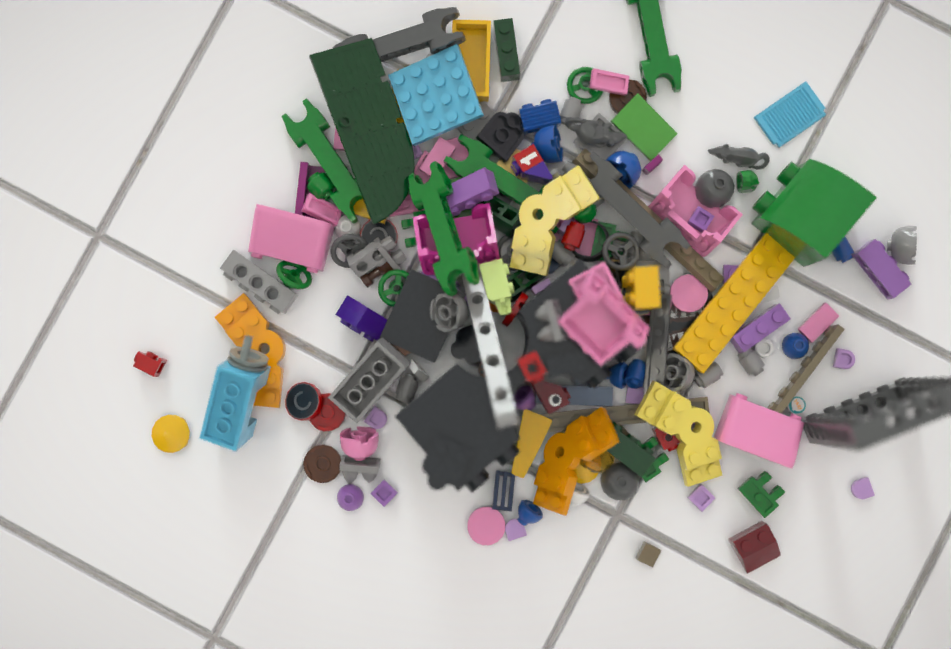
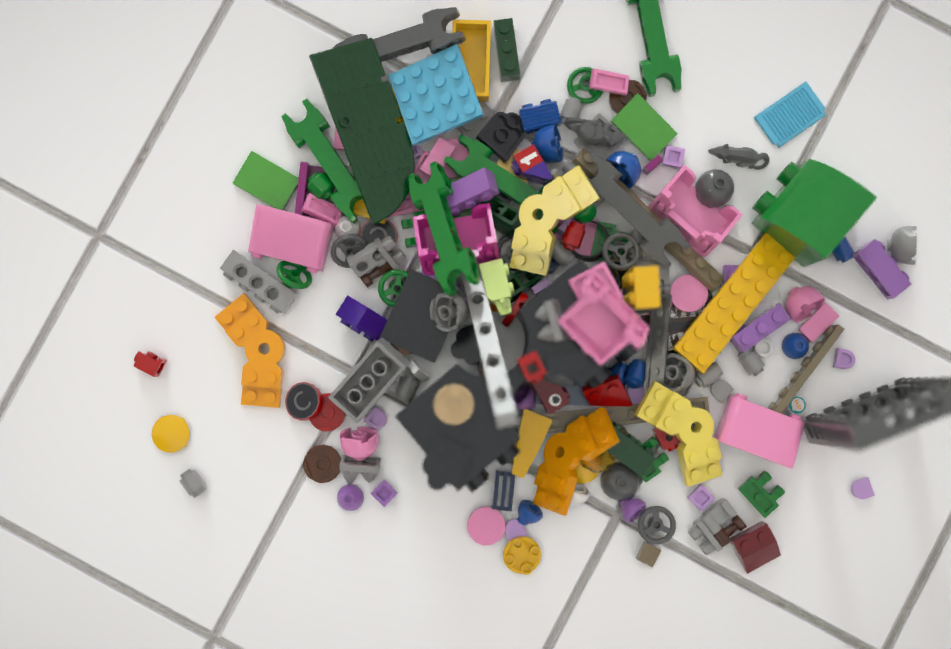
medium azure piece [199,335,271,451] -> none
medium lavender plate [687,206,714,233] -> none
green rock [736,170,760,193] -> none
none -> light grey brick [179,468,207,498]
none -> bright green tile [232,151,299,210]
none -> tan tile [433,384,474,425]
none -> yellow dish [503,536,541,575]
none -> red wing [582,374,633,407]
none -> medium lavender brick [620,498,646,523]
none -> dark grey piece [637,506,676,545]
none -> lavender tile [662,145,685,169]
none -> light grey hips [688,498,747,555]
none -> light grey tile [710,380,734,403]
none -> bright pink cylinder [785,286,825,323]

